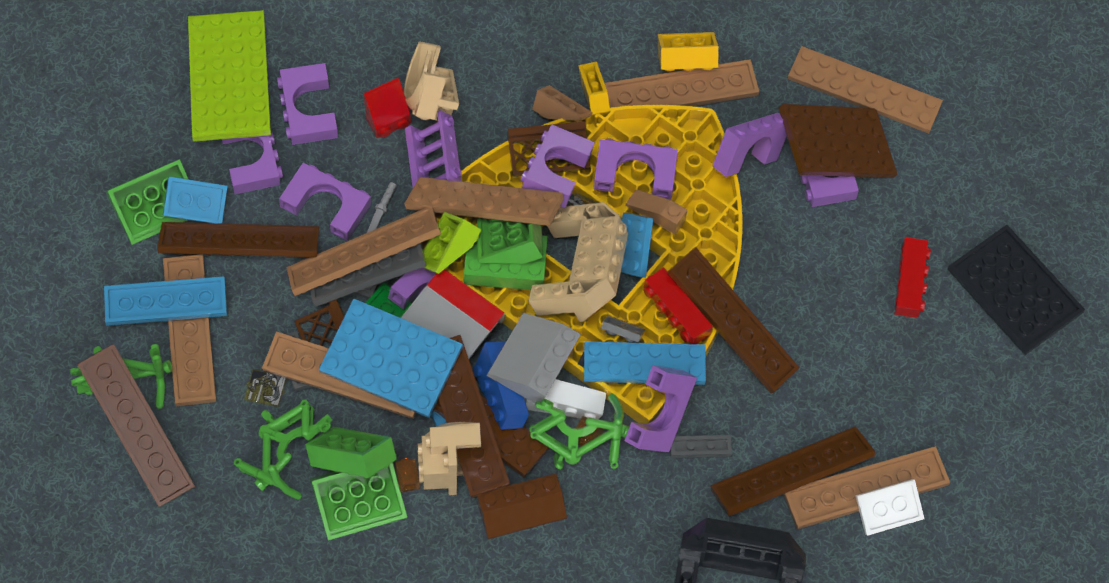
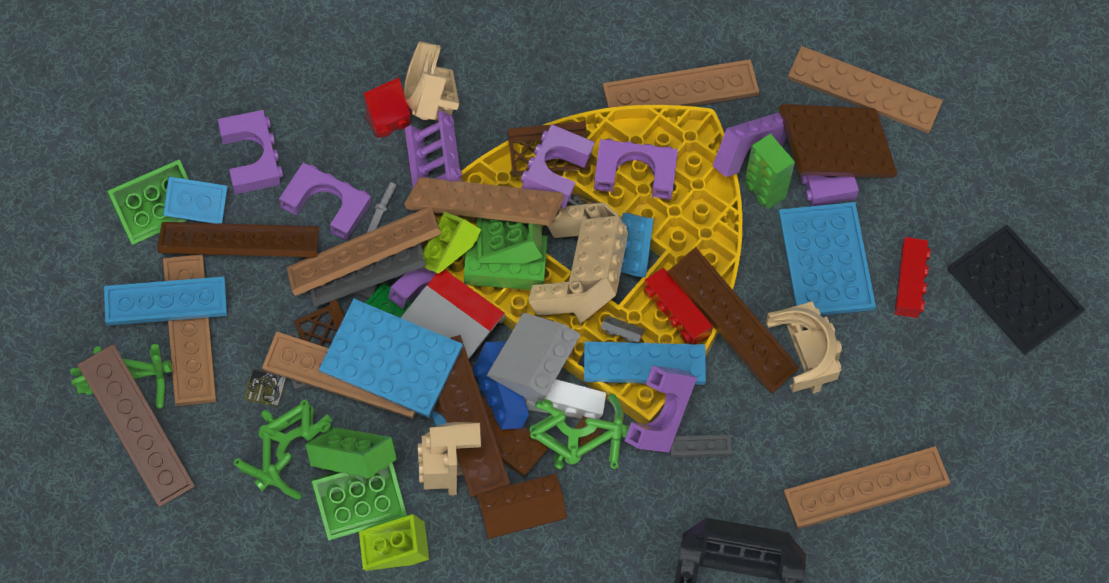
lime plate [188,10,271,142] -> none
medium lavender arch [277,63,338,145] -> none
clear orange brick [395,458,420,492] -> none
medium nougat slope [532,85,593,121] -> none
yellow brick [578,62,610,115] -> none
medium nougat slope [625,190,687,235] -> none
yellow brick [658,32,718,71] -> none
reddish brown plate [710,426,875,516] -> none
white tile [855,479,924,536] -> none
none -> lime slope [359,514,429,571]
none -> bright green brick [744,133,795,209]
none -> tan piece [766,301,842,393]
none -> dark azure plate [778,202,876,316]

